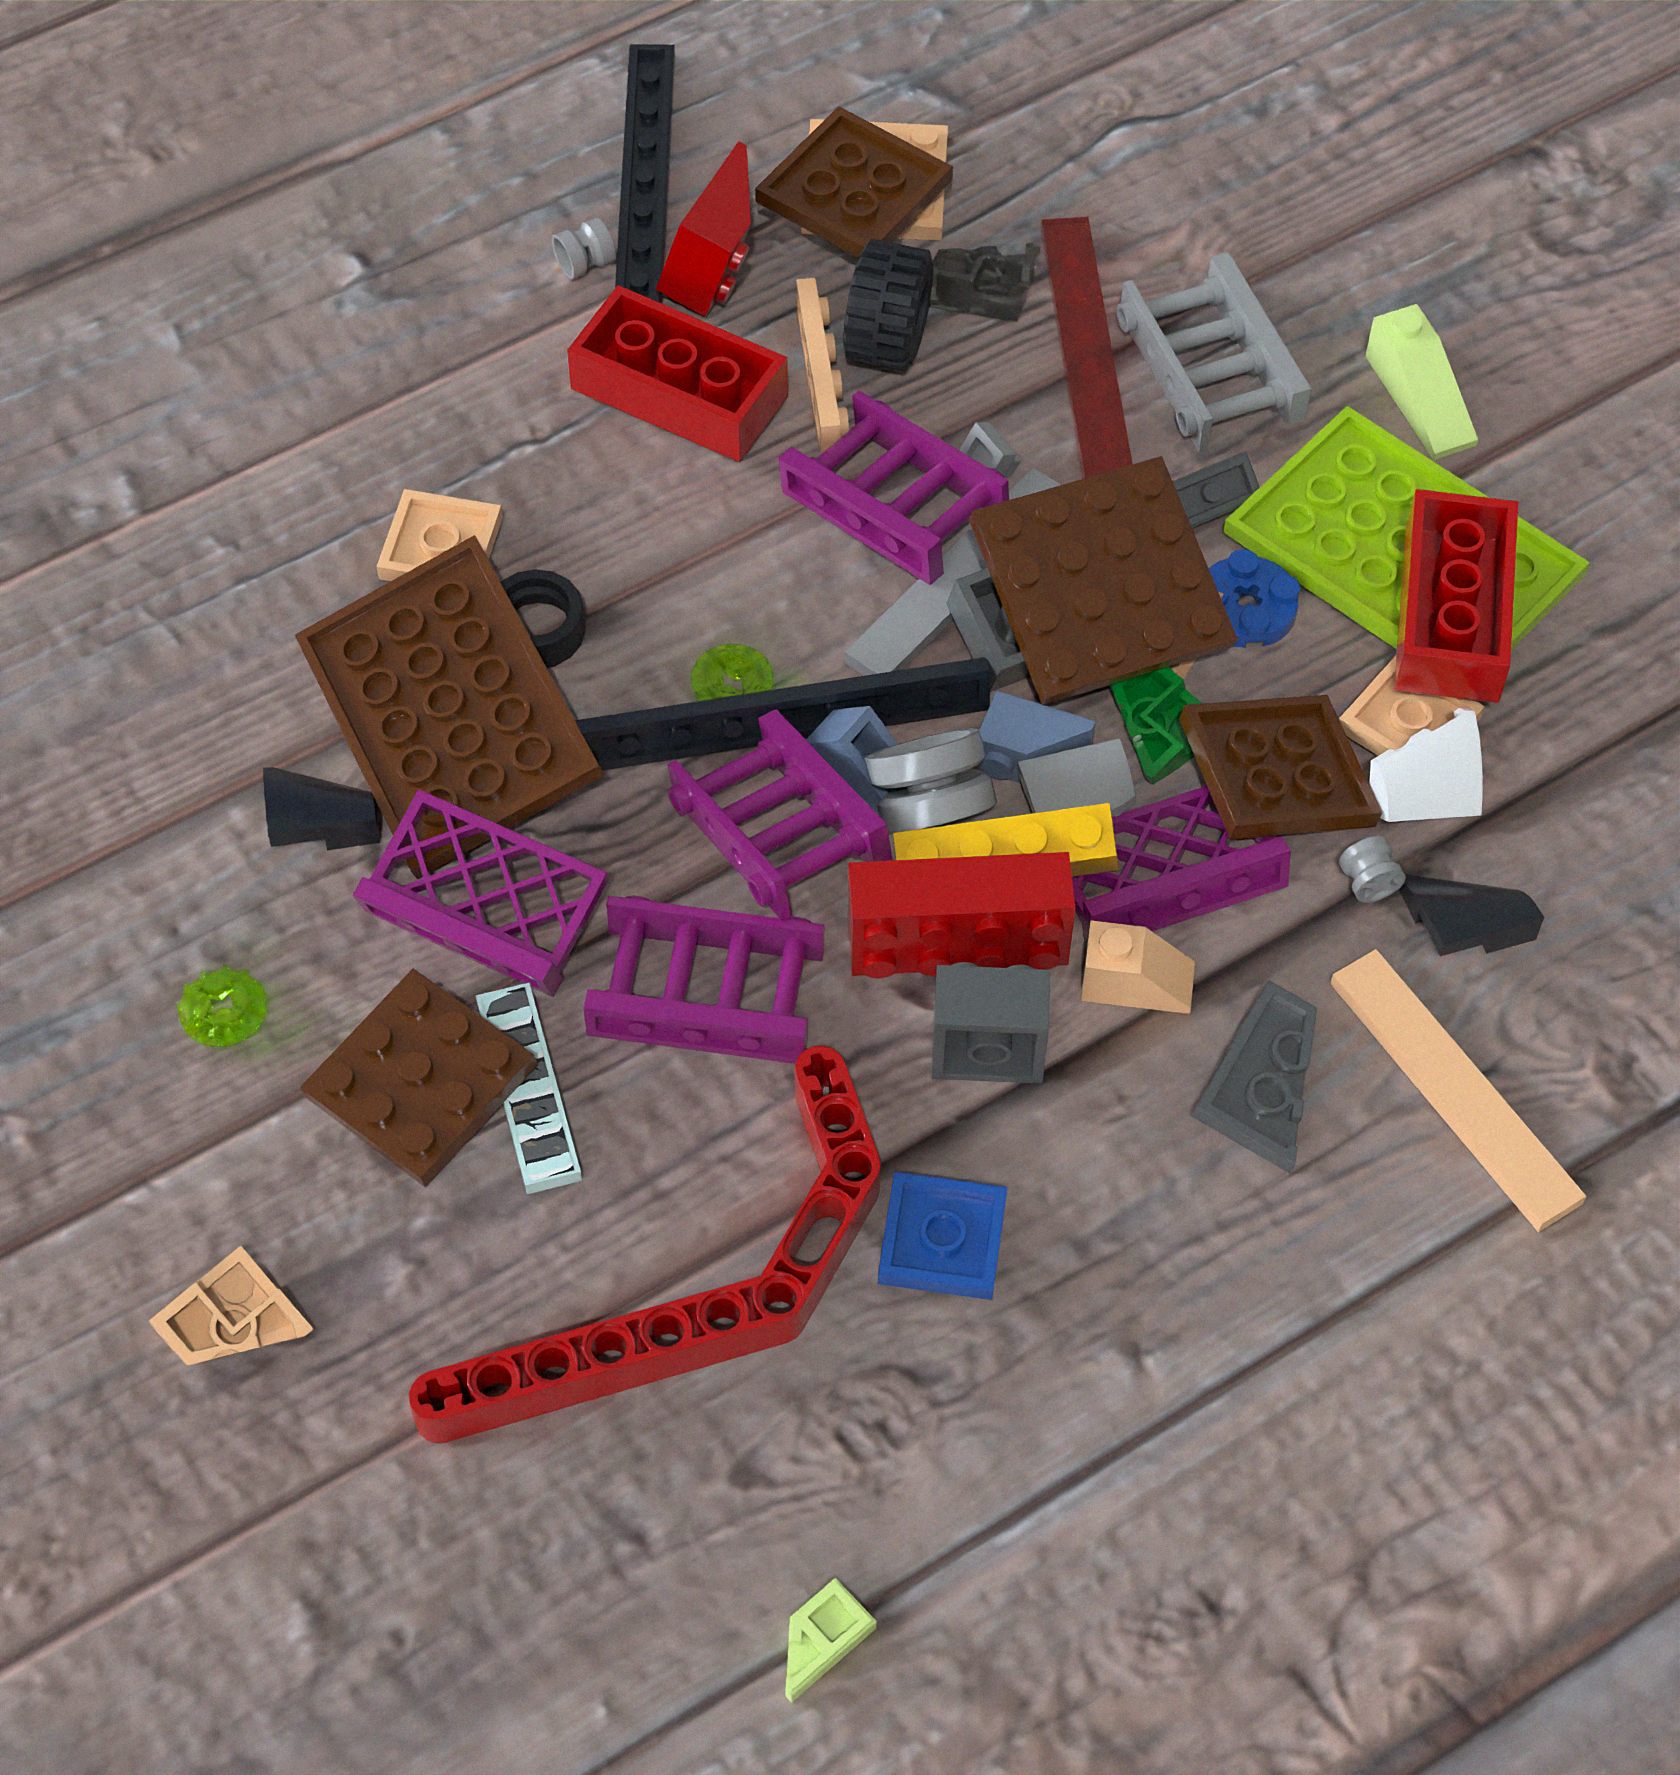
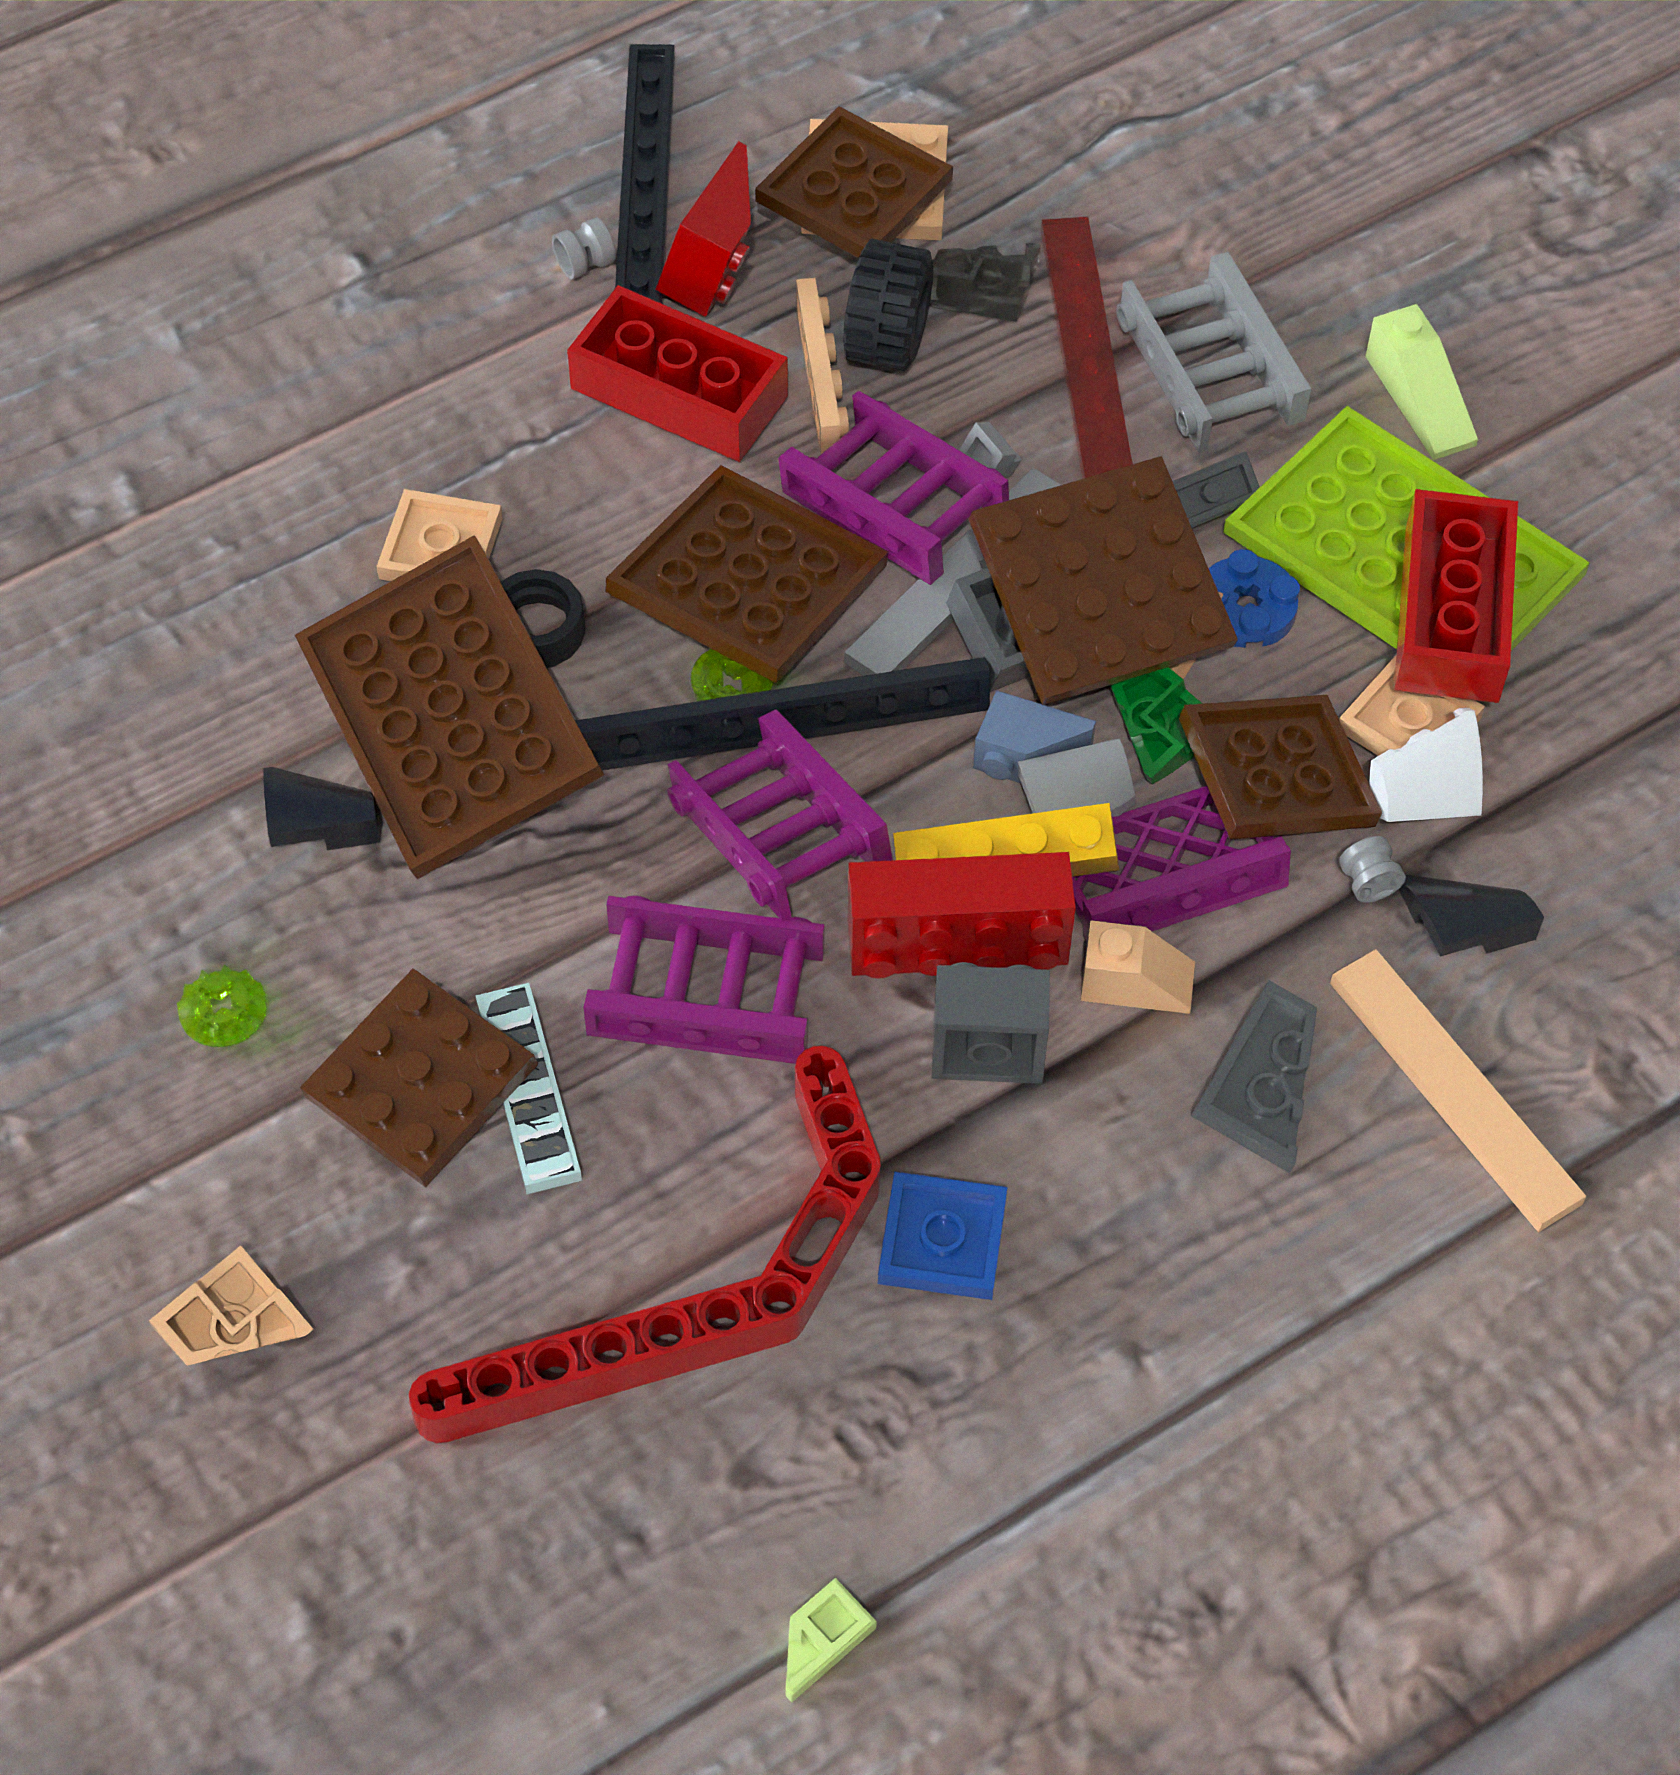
magenta fence [353,789,610,997] -> none
sand blue slope [806,706,906,813] -> none
light grey wheel [865,728,997,832] -> none
none -> reddish brown plate [605,465,889,683]

